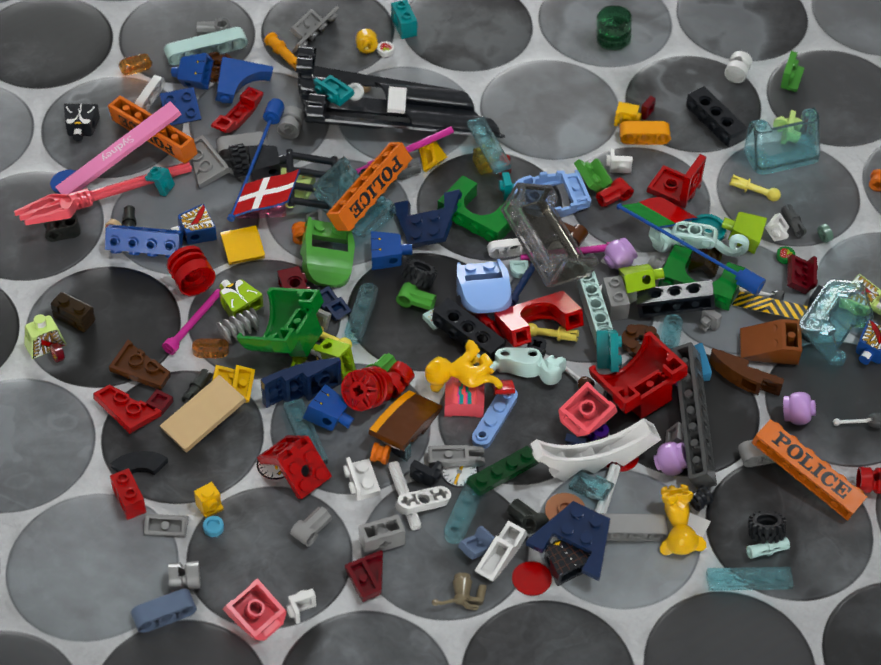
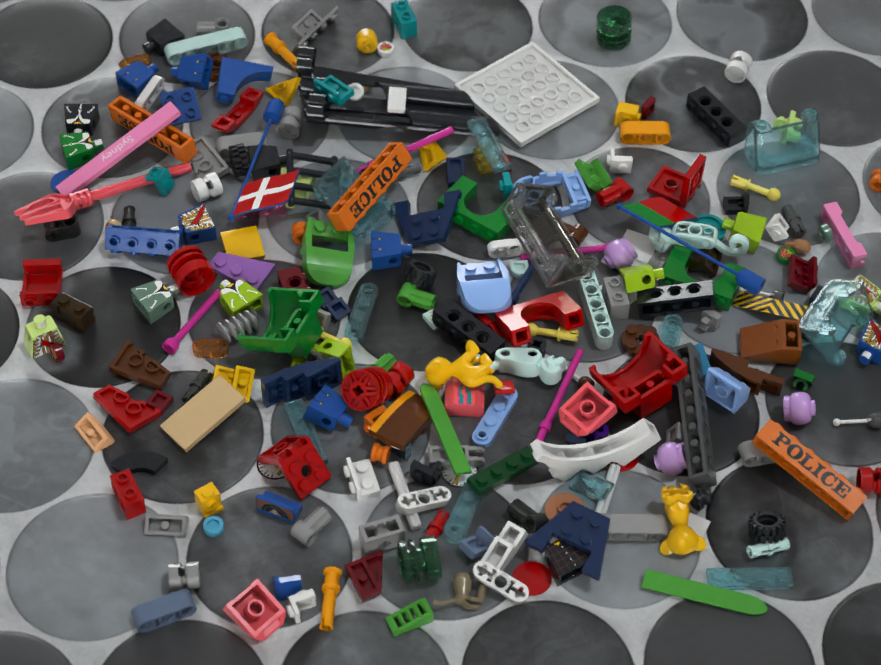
teal bracket [596,330,622,372] -> none
bright green bracket [780,51,804,92] -> none
none -> red panel [19,259,64,307]
none -> green torso [59,132,104,170]
none -> light nougat slope [74,412,115,453]
none -> blue torso [115,61,159,99]
none -> sand green torso [130,280,180,324]
none -> black torso [142,18,185,56]
none -> white wheel [190,172,223,203]
none -> medium lavender wing [210,252,276,291]
none -> blue panel [256,491,303,524]
none -> yellow tile [265,77,301,106]
none -> blue tile [272,575,302,601]
none -> light orange pin [319,567,342,631]
none -> orange bracket [363,405,387,440]
none -> bright green slope [385,597,433,637]
none -> clear green wheel [396,535,442,585]
none -> bright green piece [420,383,472,475]
none -> red pin [421,509,450,549]
none -> dark blue tile [446,157,465,188]
none -> white plate [454,41,600,148]
none -> white beam [473,561,529,603]
none -> dark pink bar [535,348,584,441]
none -> white sticker [623,229,655,264]
none -> bright green piece [642,569,767,615]
none -> light blue slope [704,367,751,414]
none -> black tile [722,193,750,215]
none -> medium nougat cylinder [785,238,811,254]
none -> green tile [793,368,815,392]
none -> bright pink piece [820,201,867,269]

